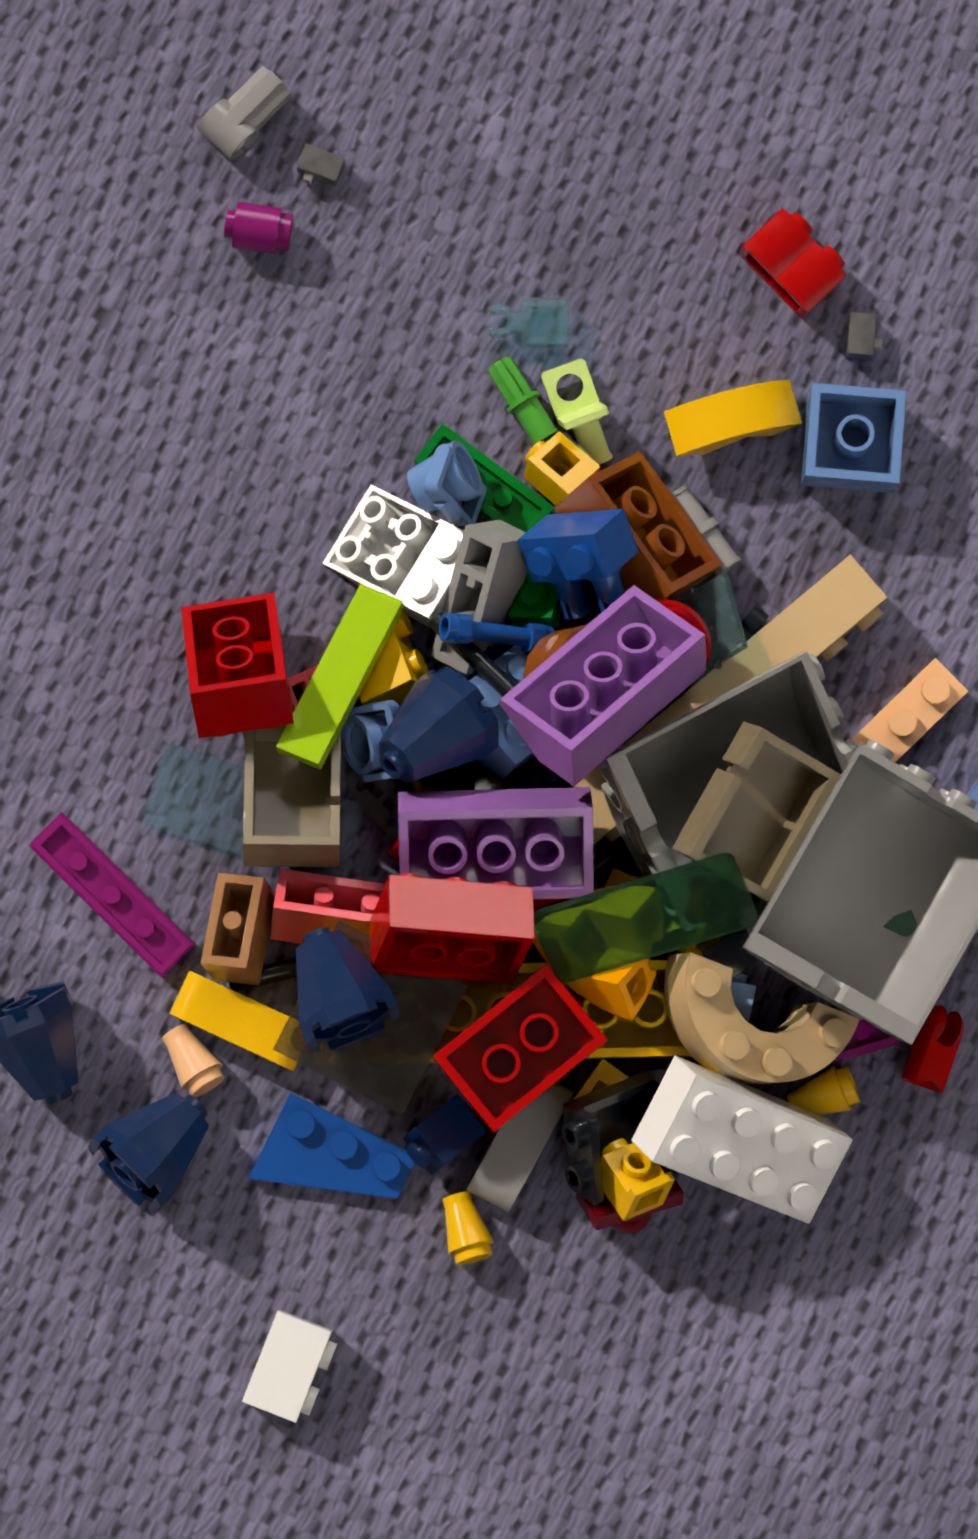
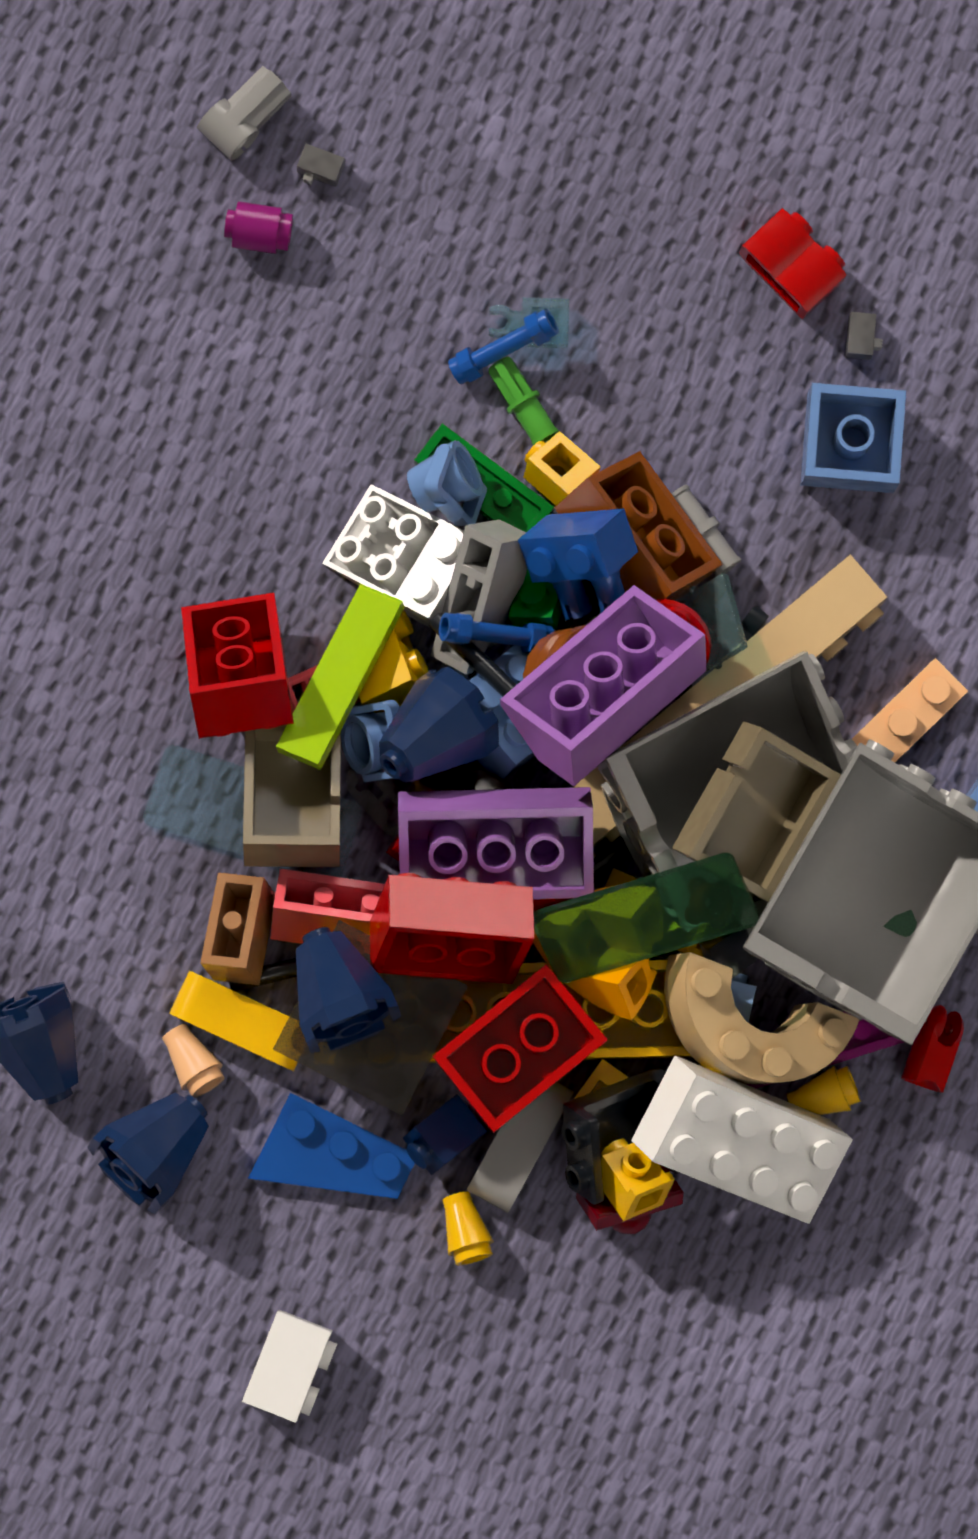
magenta tile [28,812,196,979] -> none
yellowish green bracket [541,358,613,465] -> none
yellow brick [664,379,802,456] -> none
none -> blue bar [448,309,559,385]

